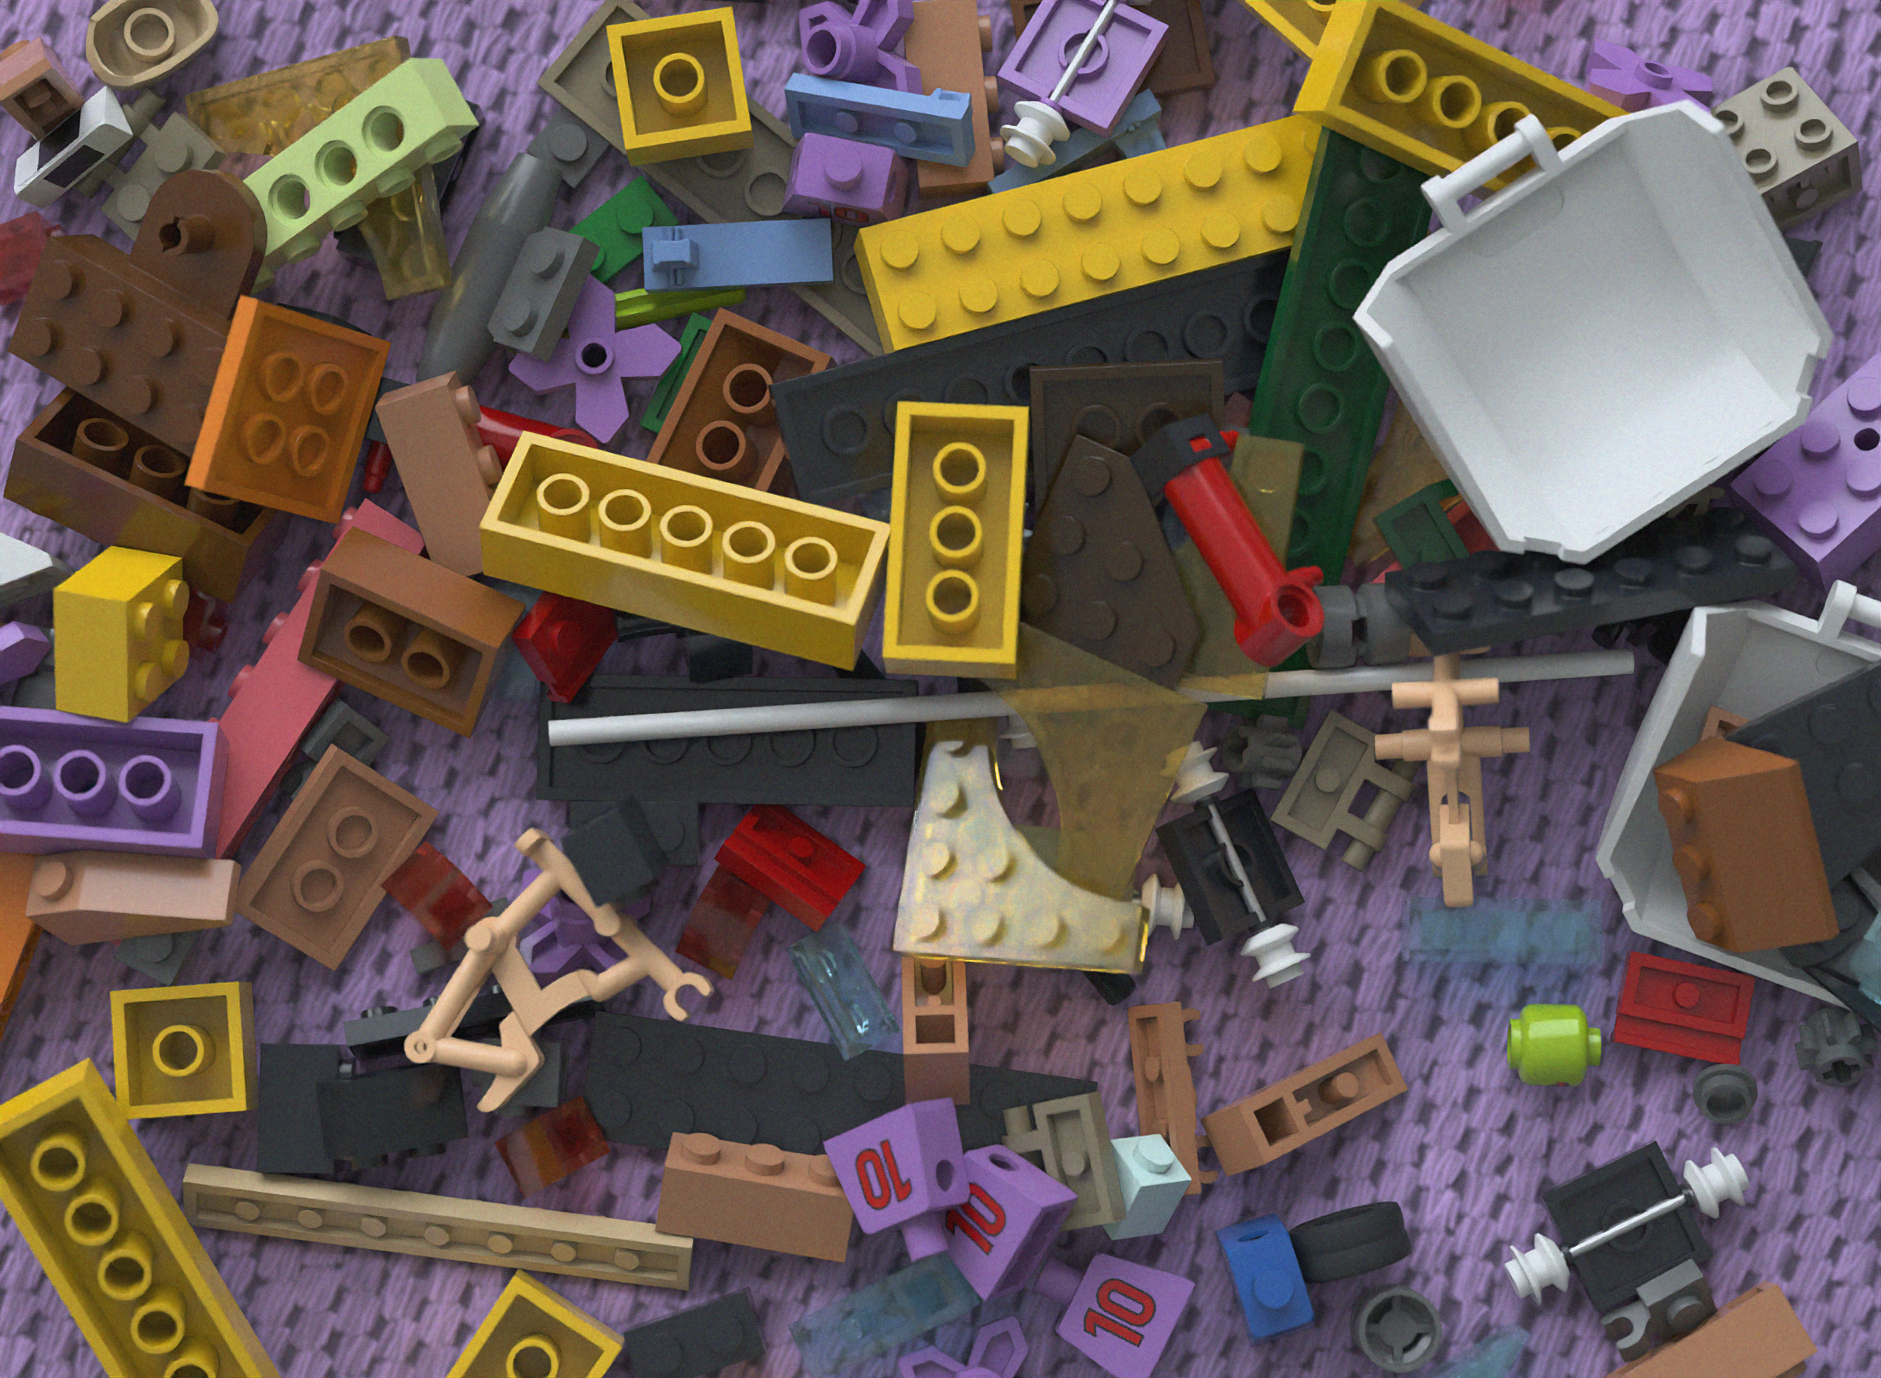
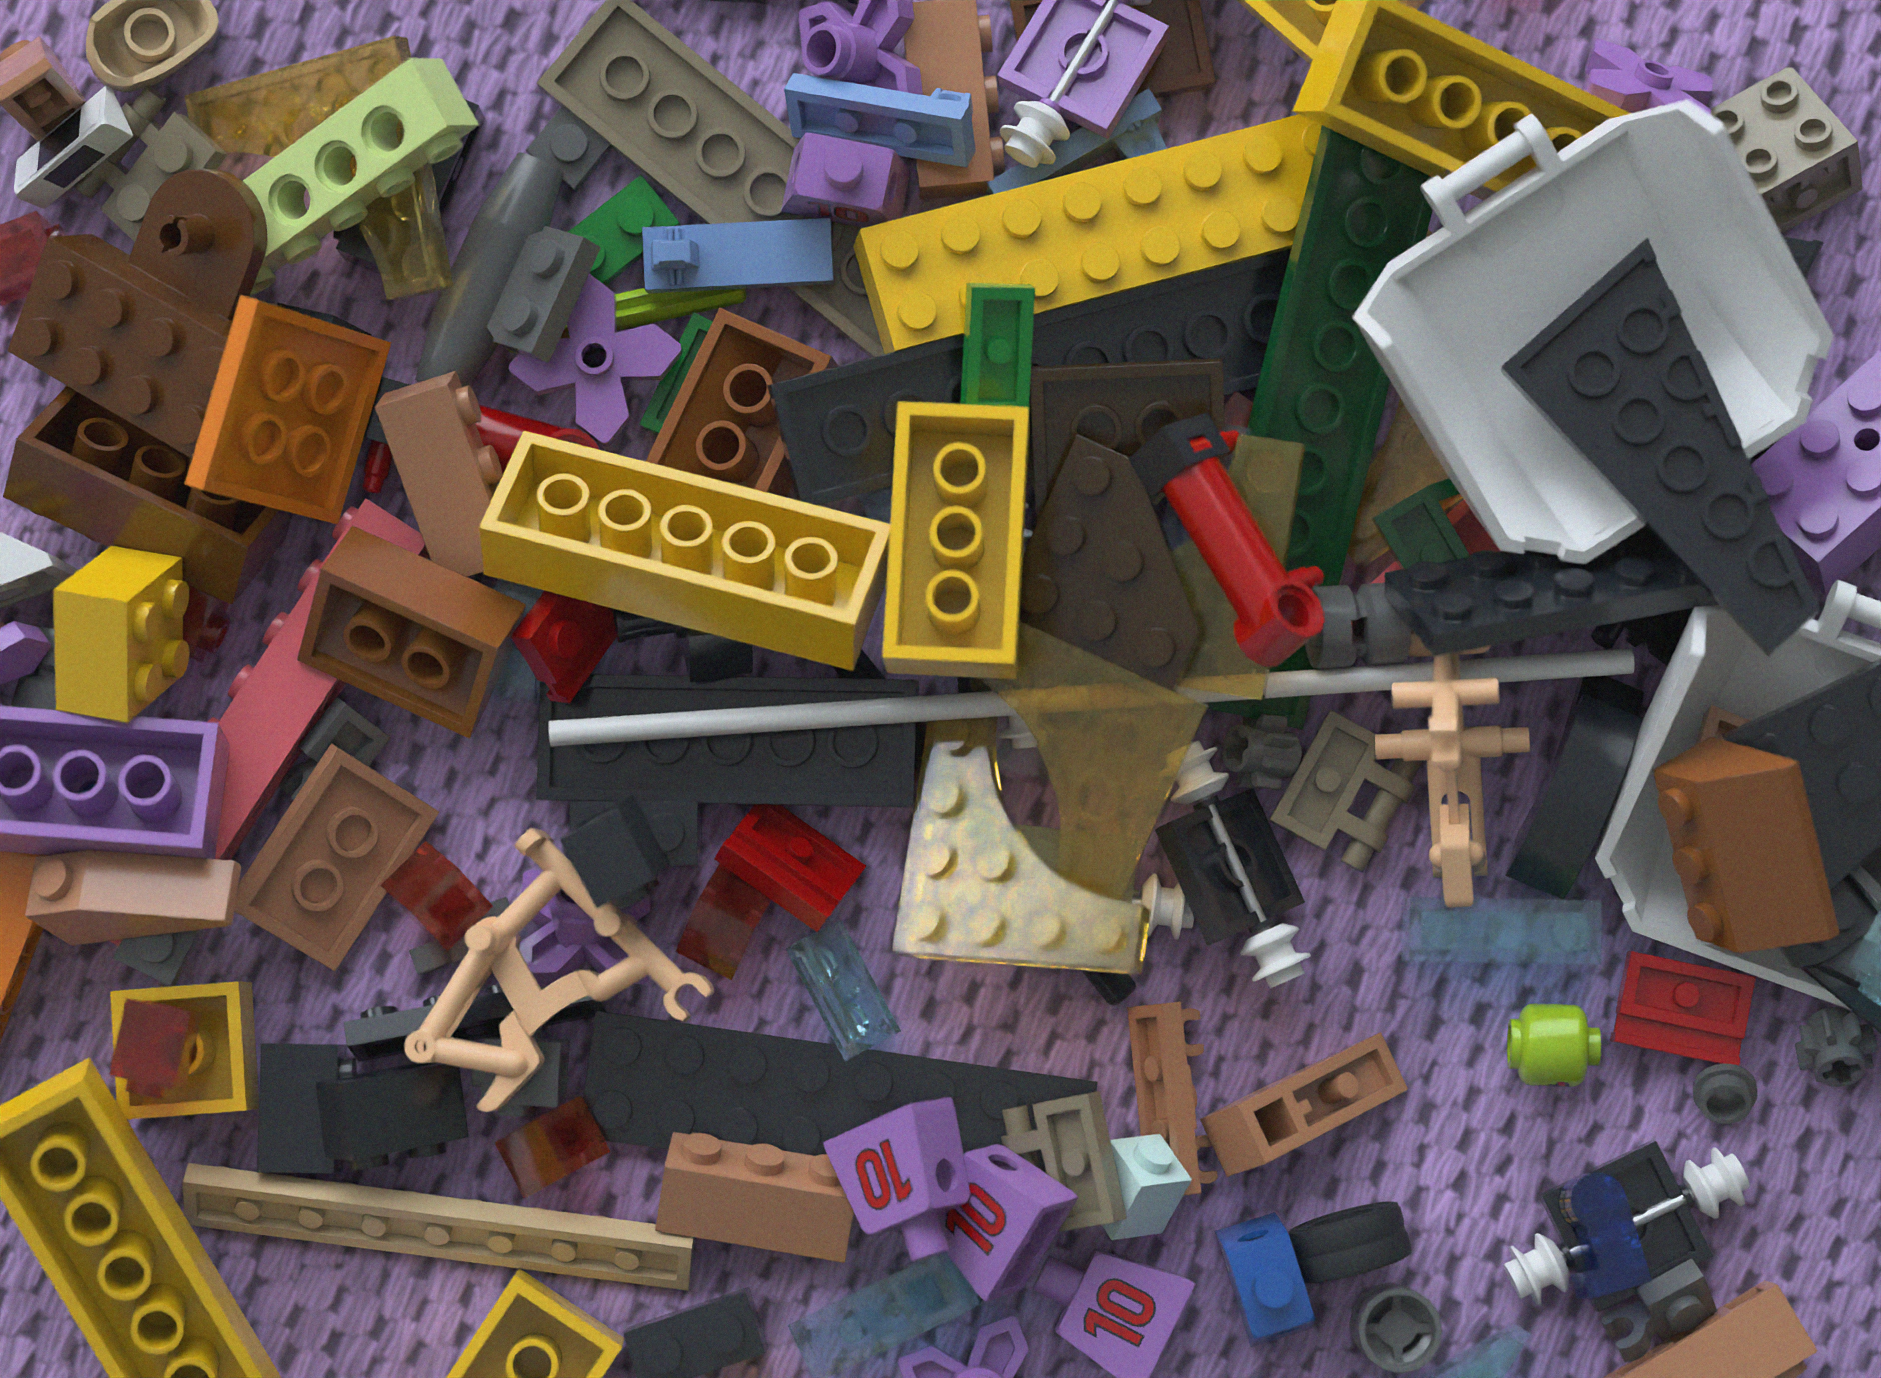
yellow brick [606,6,755,166] -> none
nougat slope [900,912,970,1105] -> none
none -> clear red brick [109,998,202,1099]
none -> green plate [961,283,1035,409]
none -> black wing [1501,237,1820,657]
none -> black arch [1505,676,1644,900]
none -> clear blue leg [1559,1173,1652,1299]

